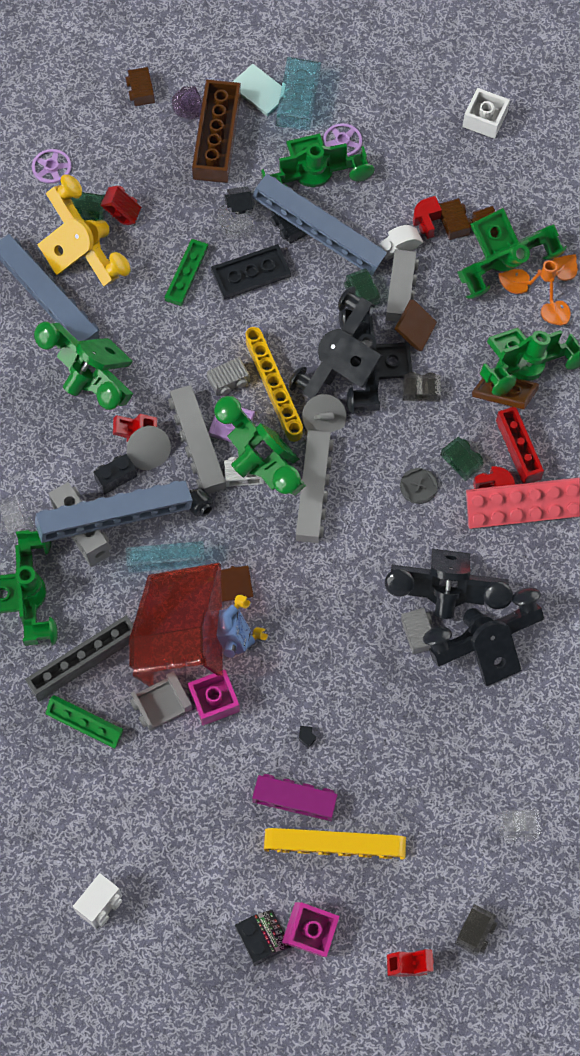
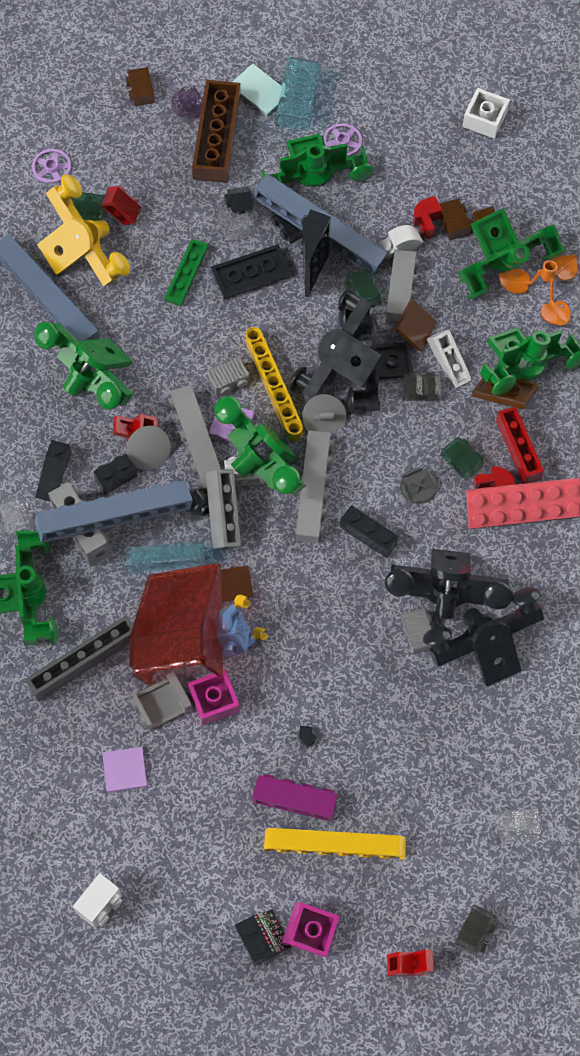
green plate [45,695,124,749] -> none
none -> black slope [35,440,72,502]
none -> lavender tile [102,747,147,793]
none -> light grey brick [206,469,241,549]
none -> black slope [301,209,331,297]
none -> black brick [340,505,399,558]
none -> white slope [427,330,472,388]

